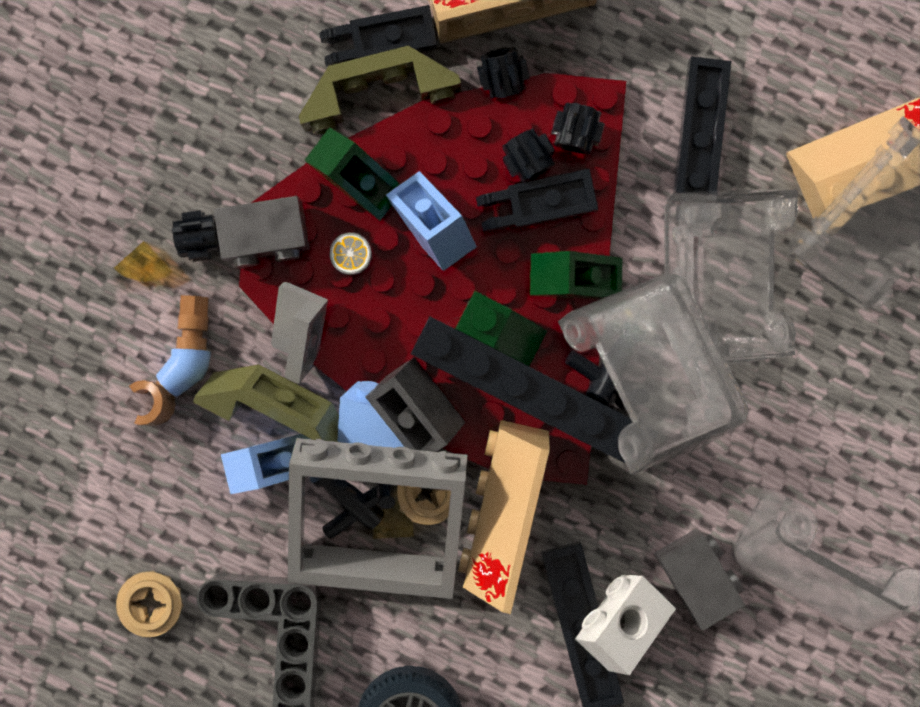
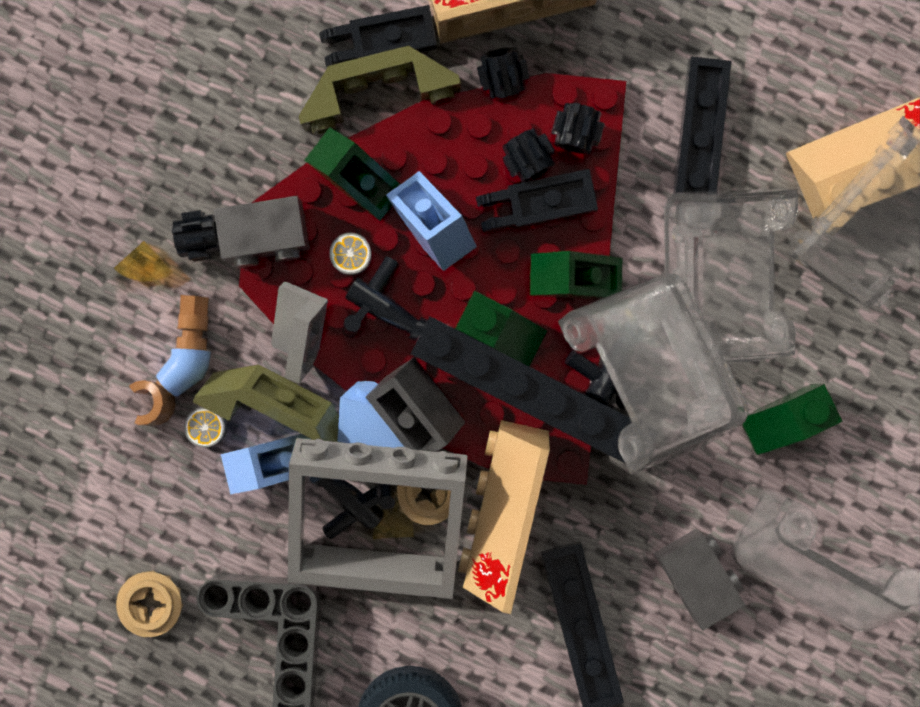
white brick [575,575,676,675] -> none
none -> light grey tile [184,407,228,448]
none -> black piece [342,256,427,342]
none -> dark green slope [738,384,843,455]

